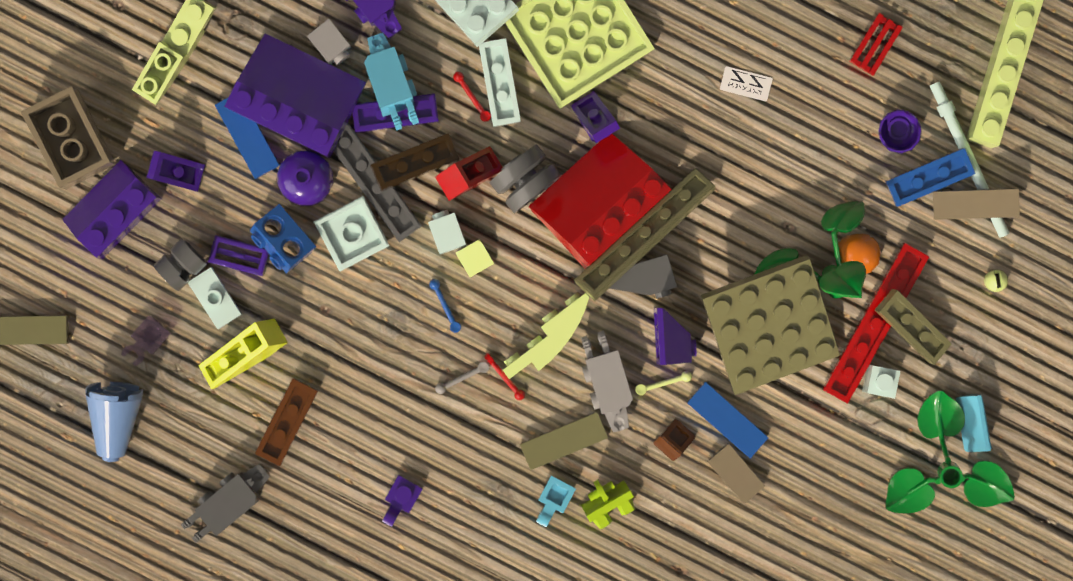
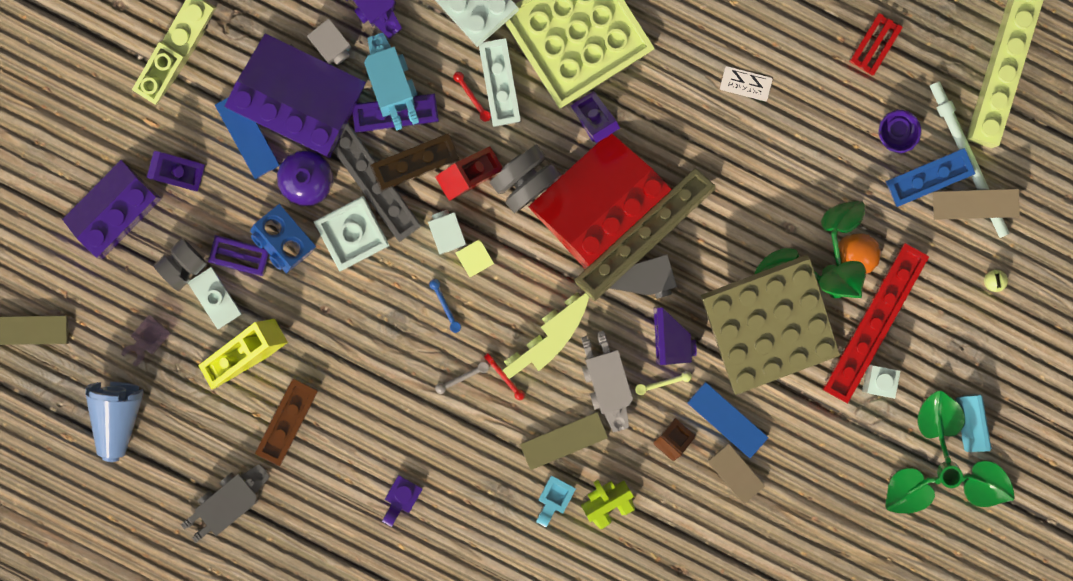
dark tan brick [21,86,116,190] -> none
olive plate [875,289,952,365] -> none

